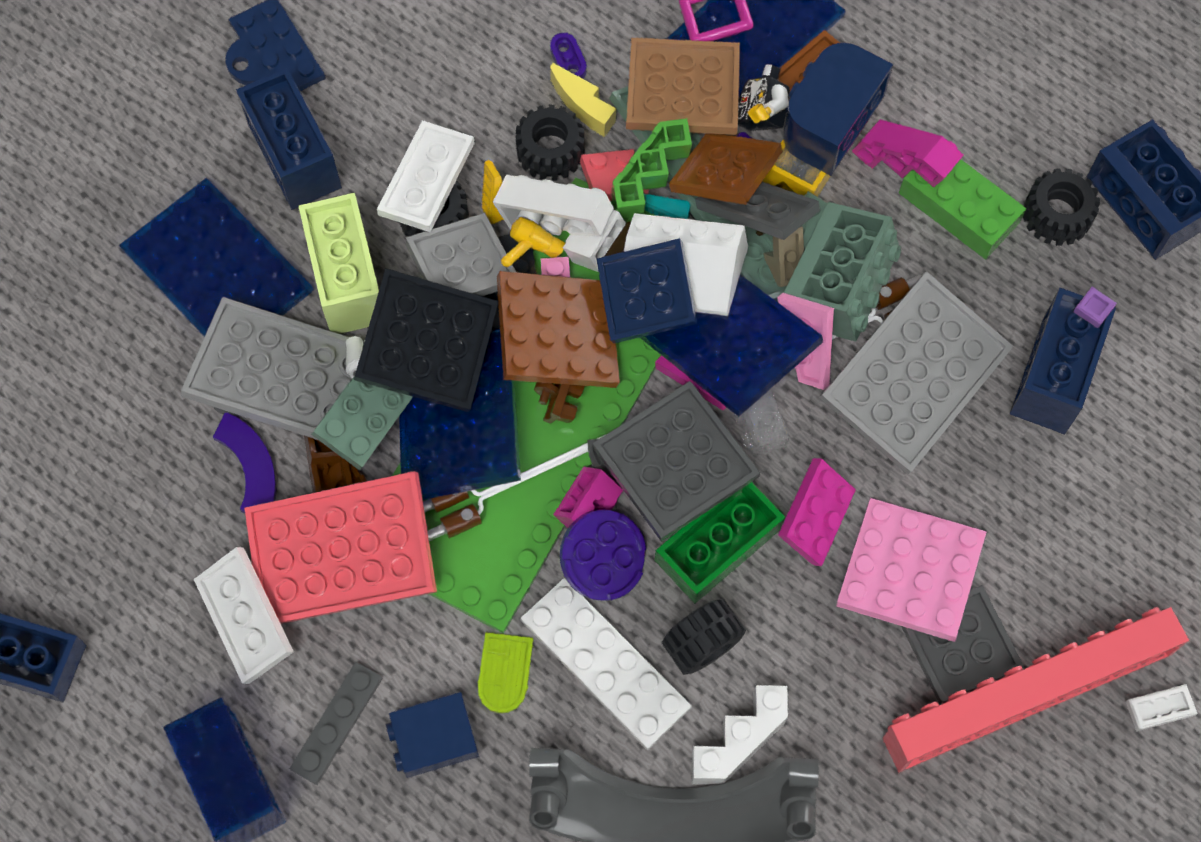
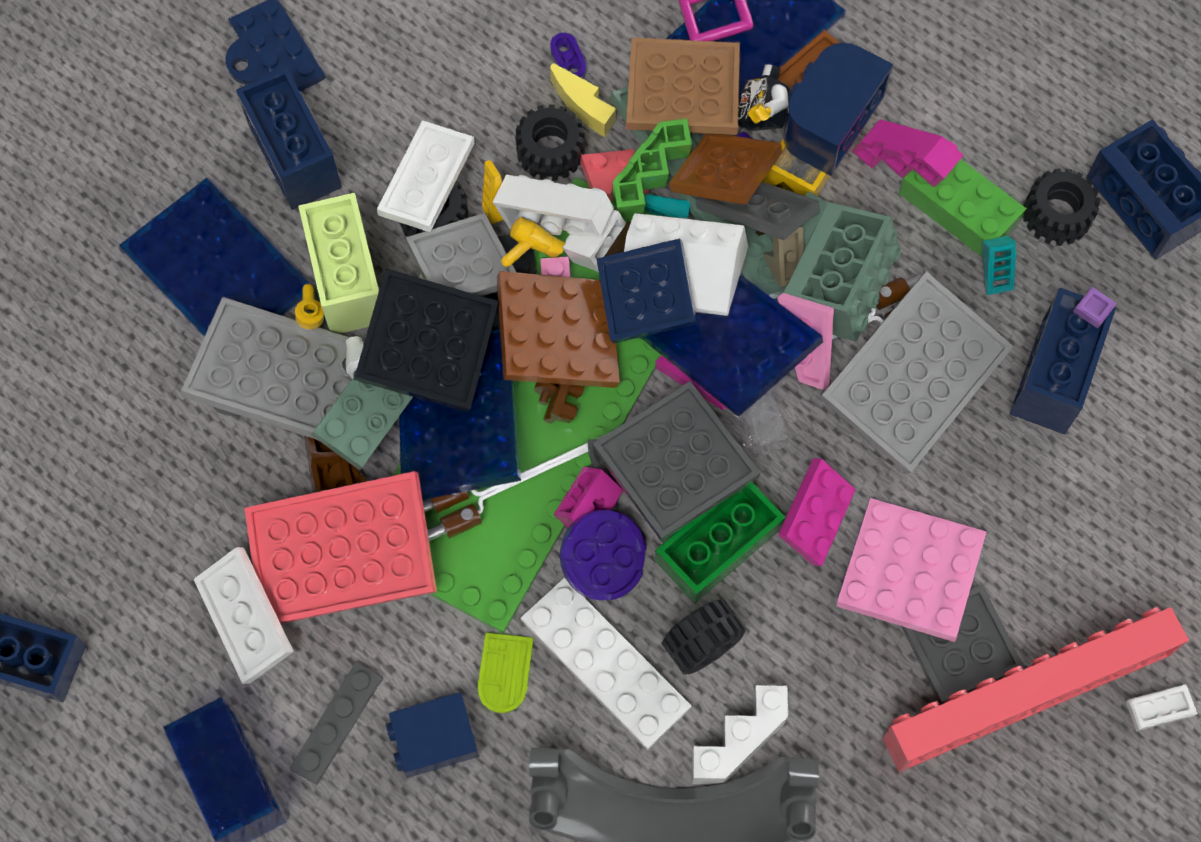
dark purple tile [213,413,277,513] -> none
none -> yellow plate [295,284,324,330]
none -> teal slope [982,236,1016,295]

